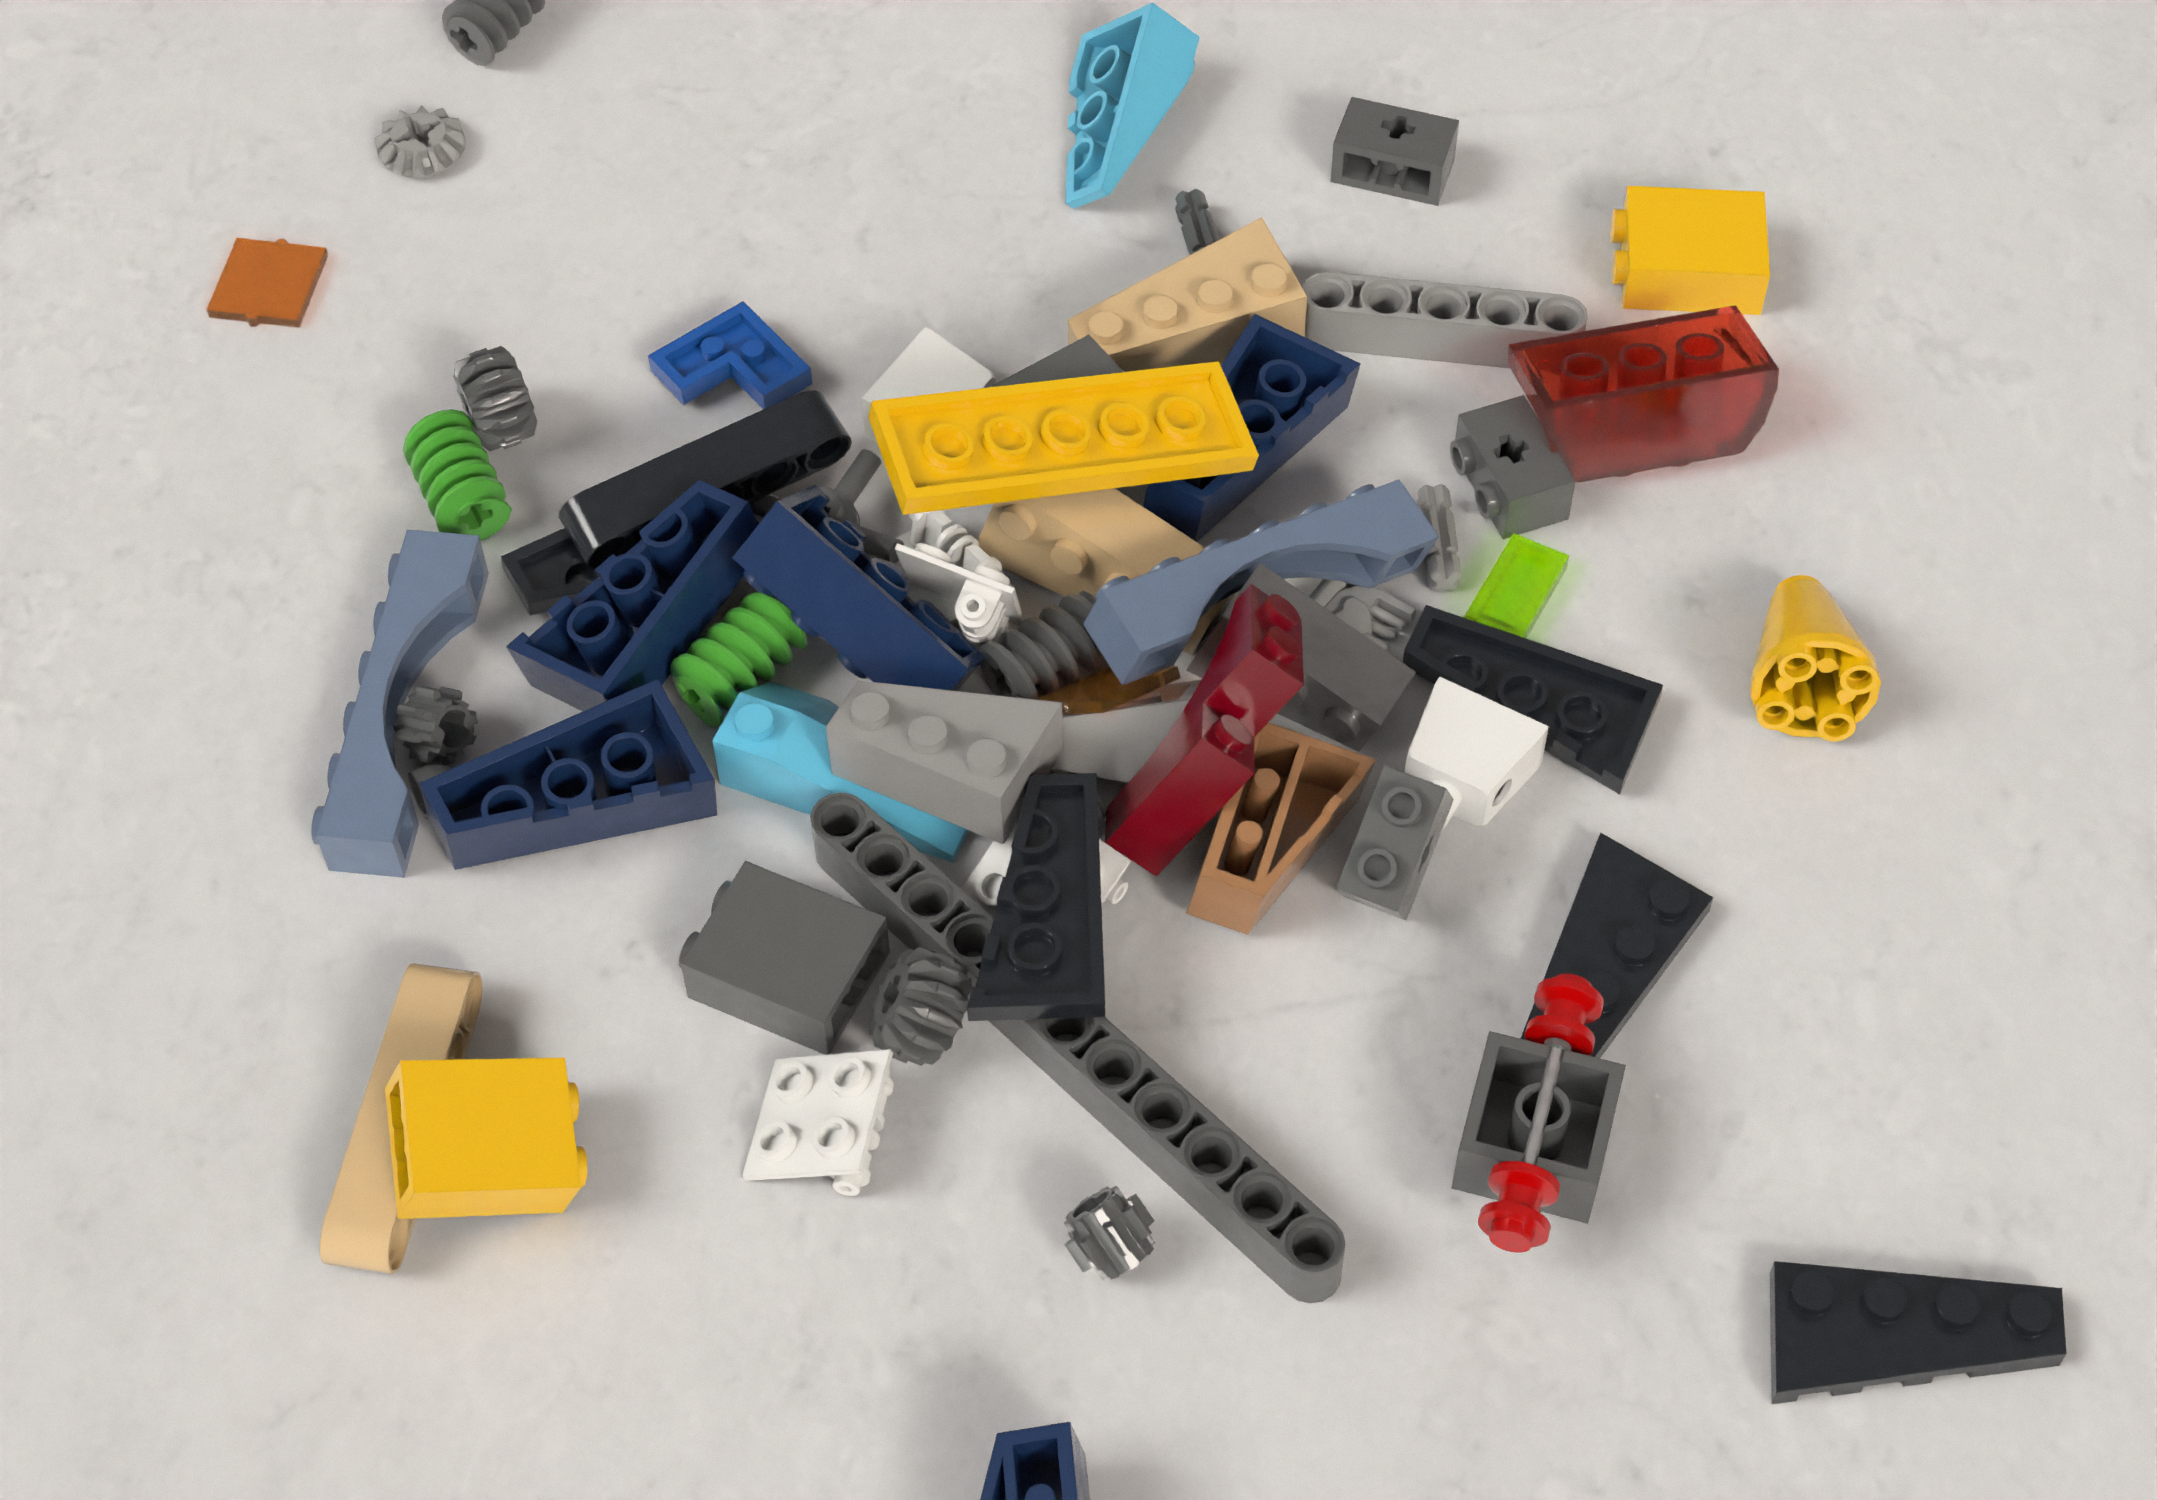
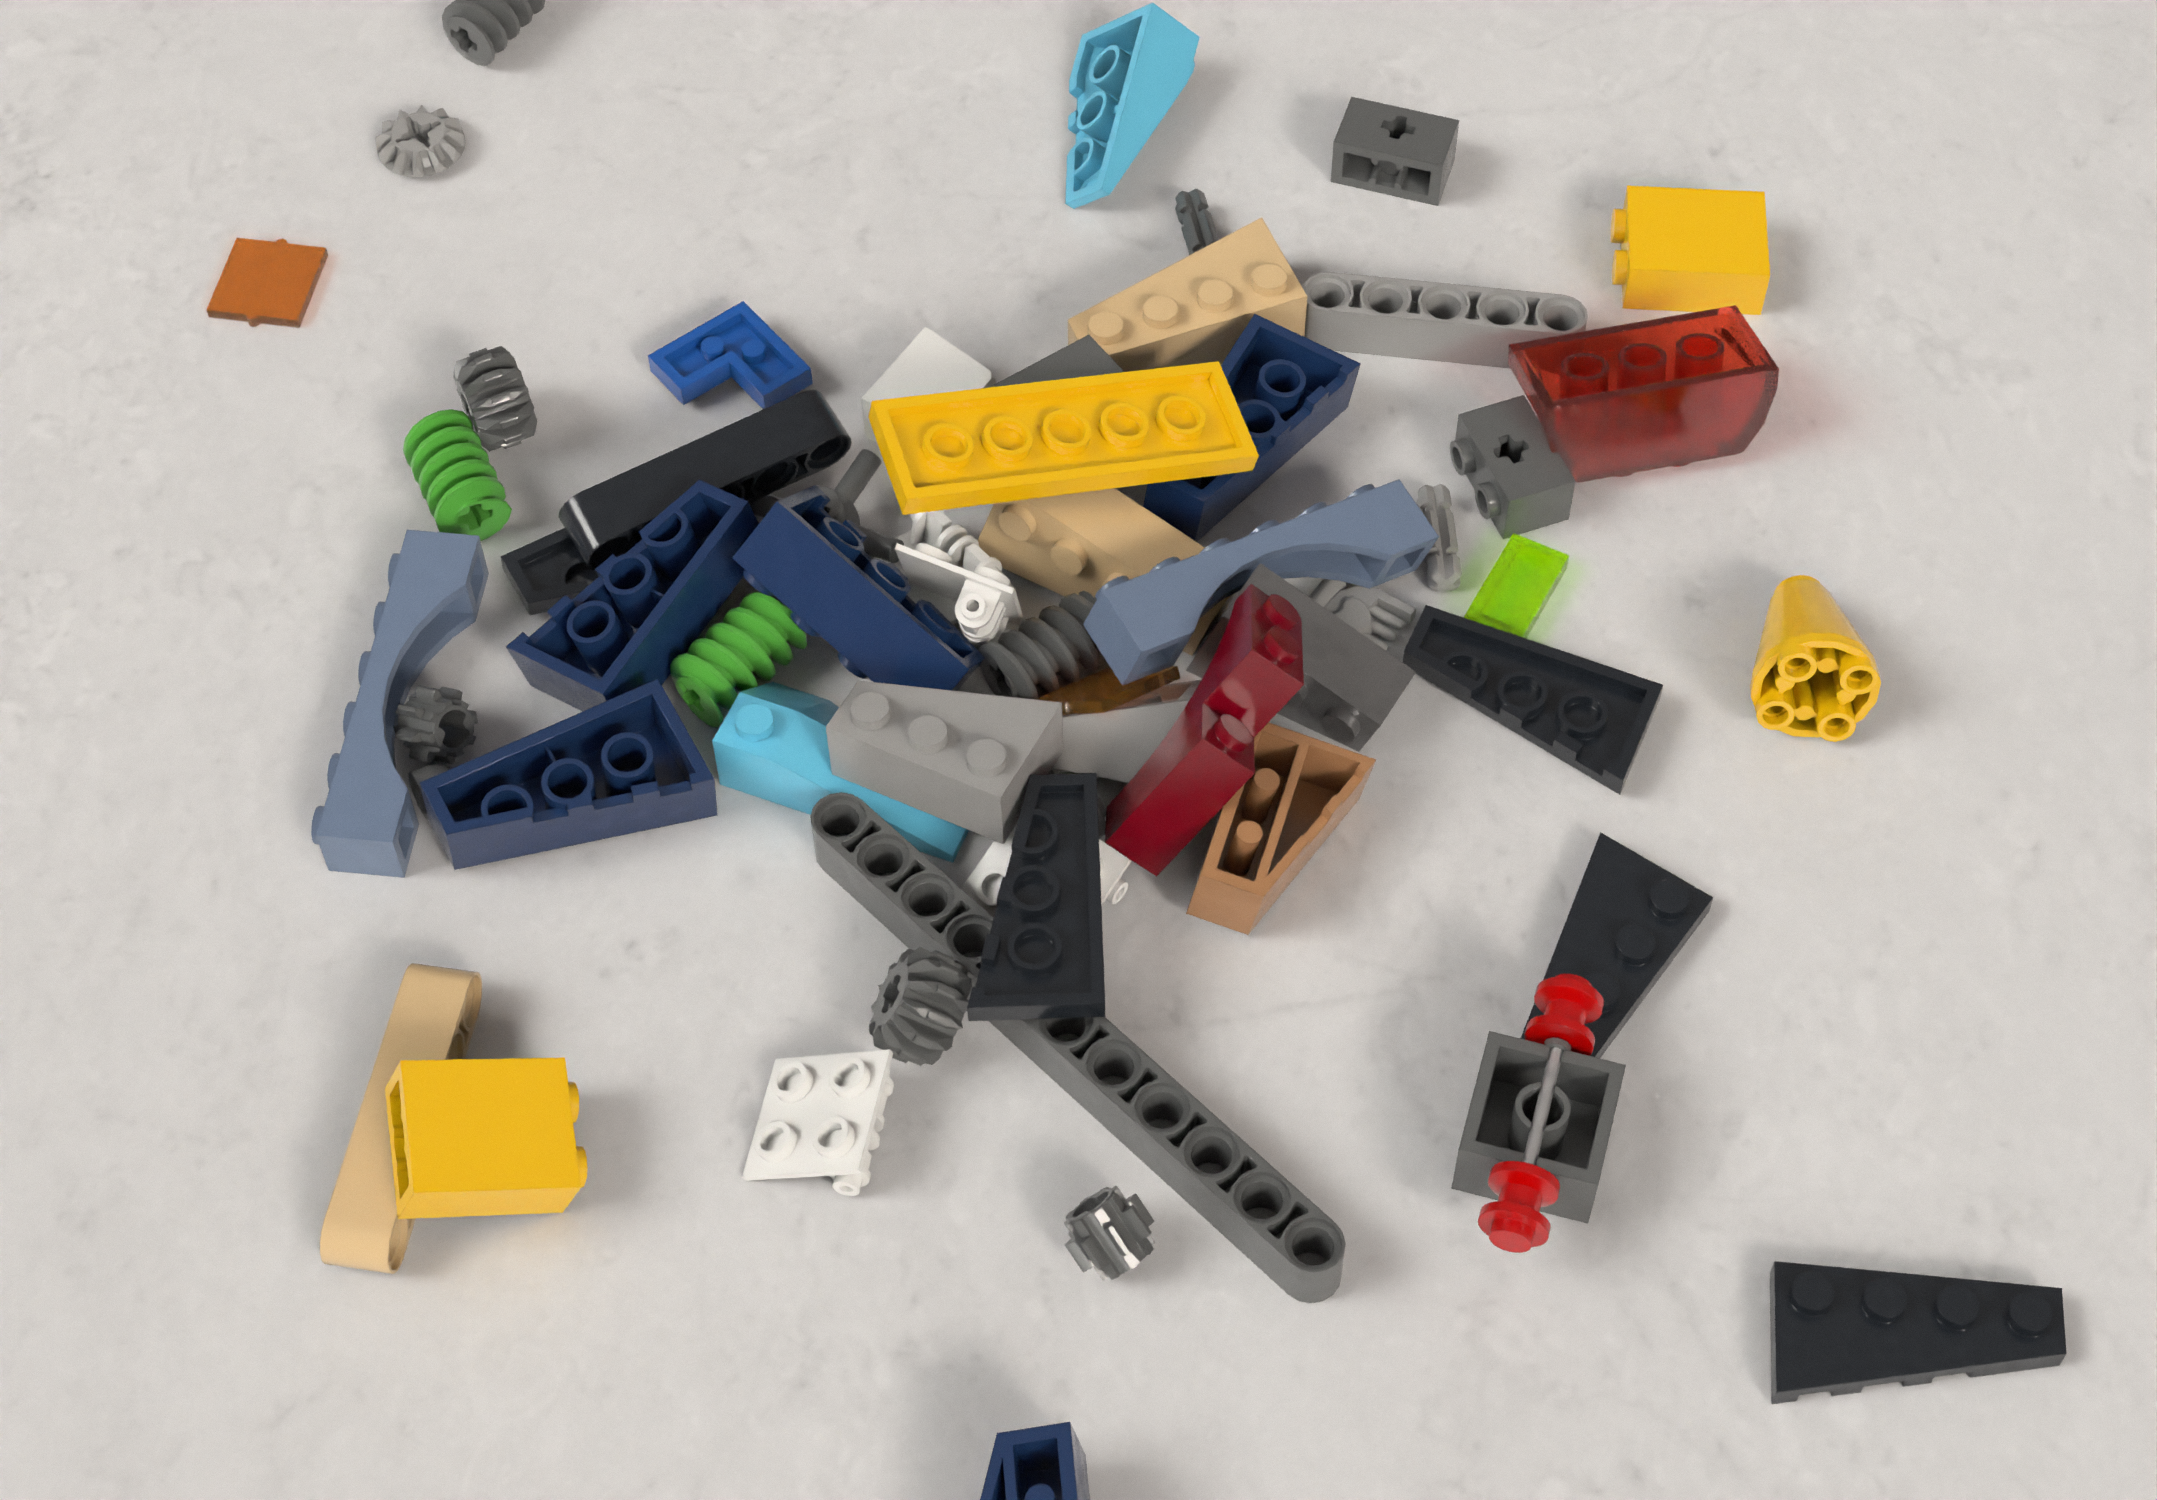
dark grey brick [679,861,890,1055] -> none
dark grey brick [1336,765,1454,920] -> none
white torso [1405,677,1549,832] -> none

